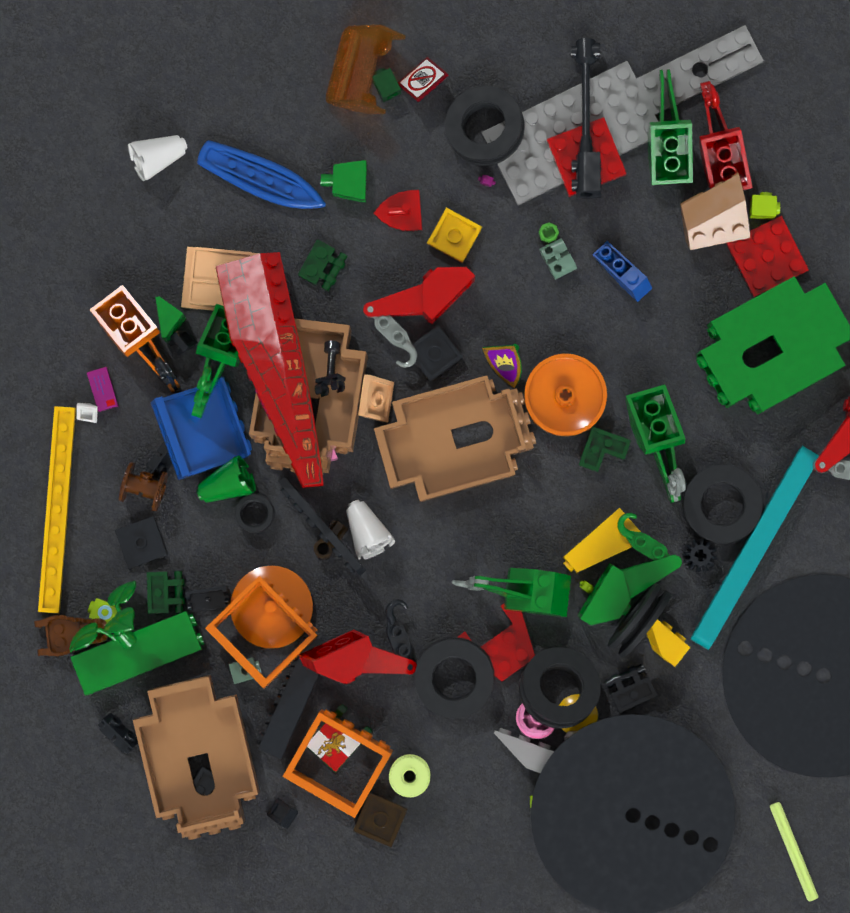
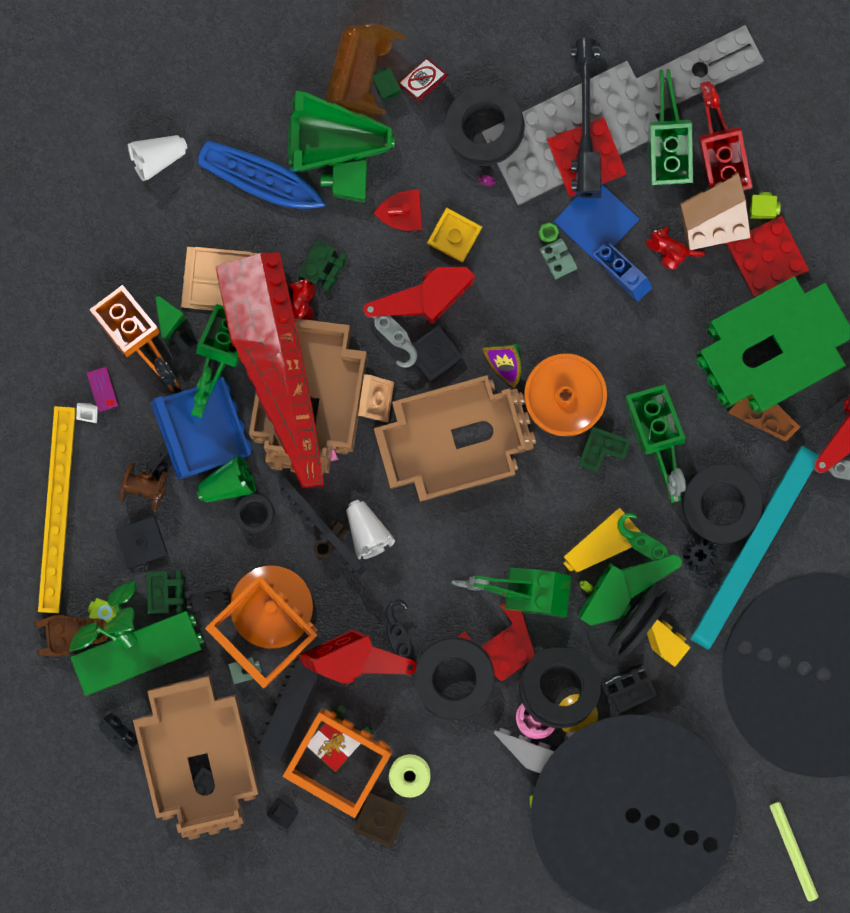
black bar [315,341,346,397] -> none
none -> green cone [288,91,395,172]
none -> red animal [288,279,315,320]
none -> blue piece [554,185,639,263]
none -> red animal [645,226,705,269]
none -> dark orange wing [727,397,800,441]

